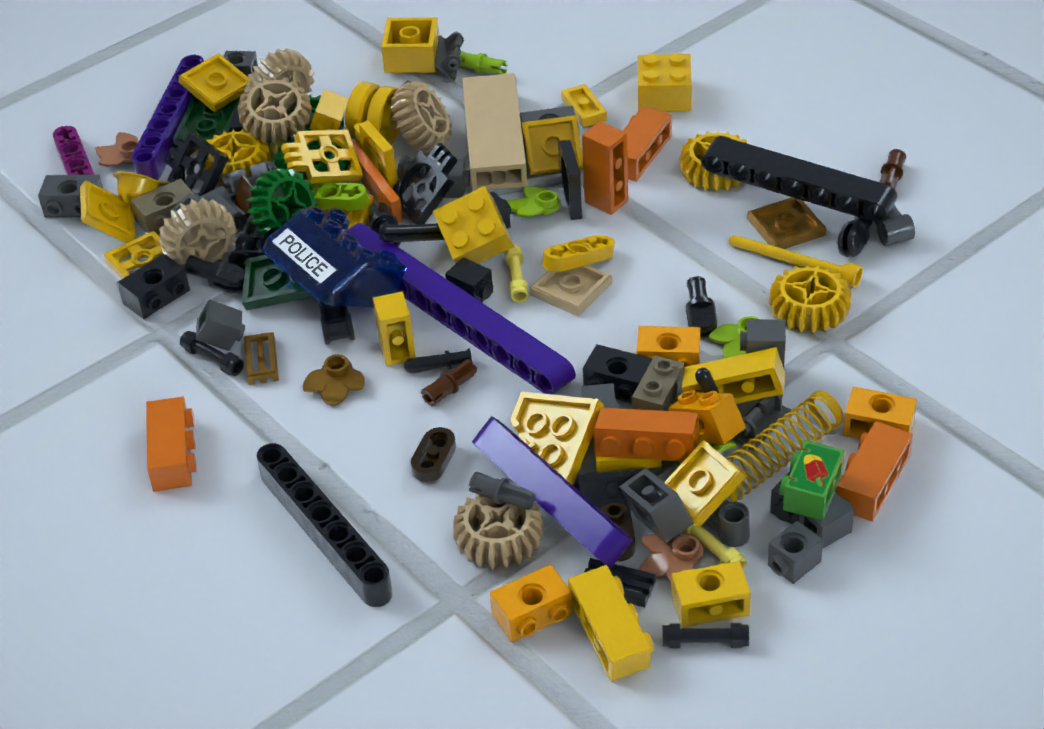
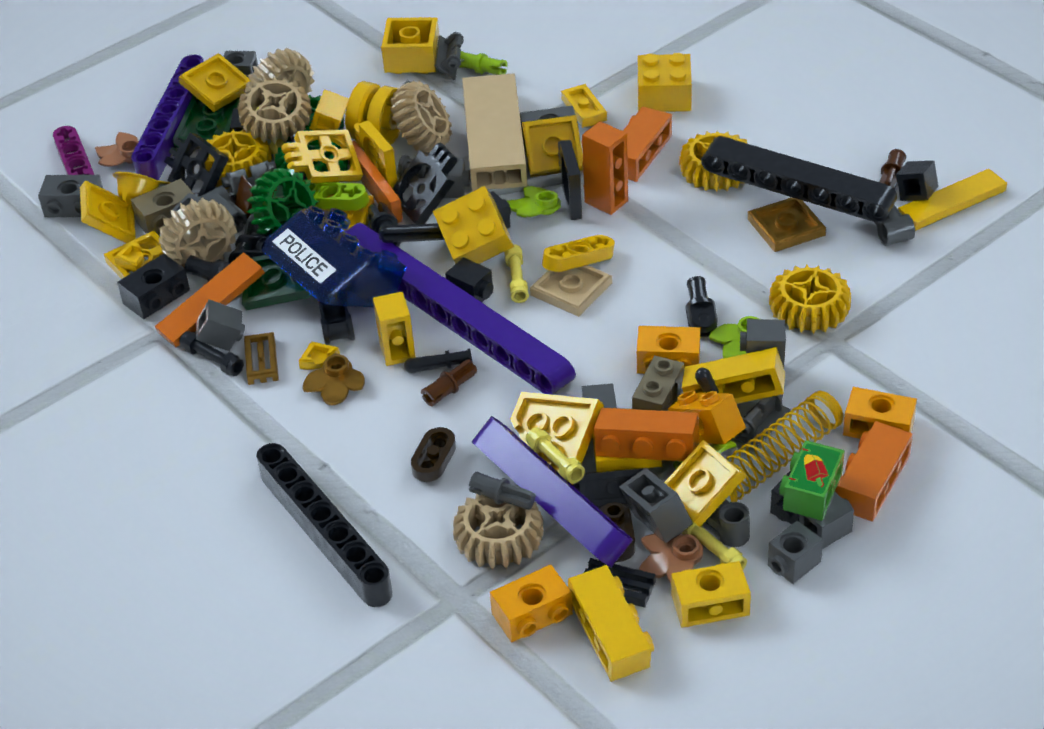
orange brick [146,396,197,491] -> none
black brick [582,344,653,403] -> none
black bar [662,623,749,648] -> none
yellow piece [729,235,863,288] -> none
black arm [837,216,873,257] -> none
none -> yellow tile [114,241,145,272]
none -> orange tile [155,252,264,348]
none -> yellow tile [298,341,340,370]
none -> light yellow bar [526,427,585,484]
none -> black brick [896,160,939,201]
none -> yellow tile [898,168,1007,231]

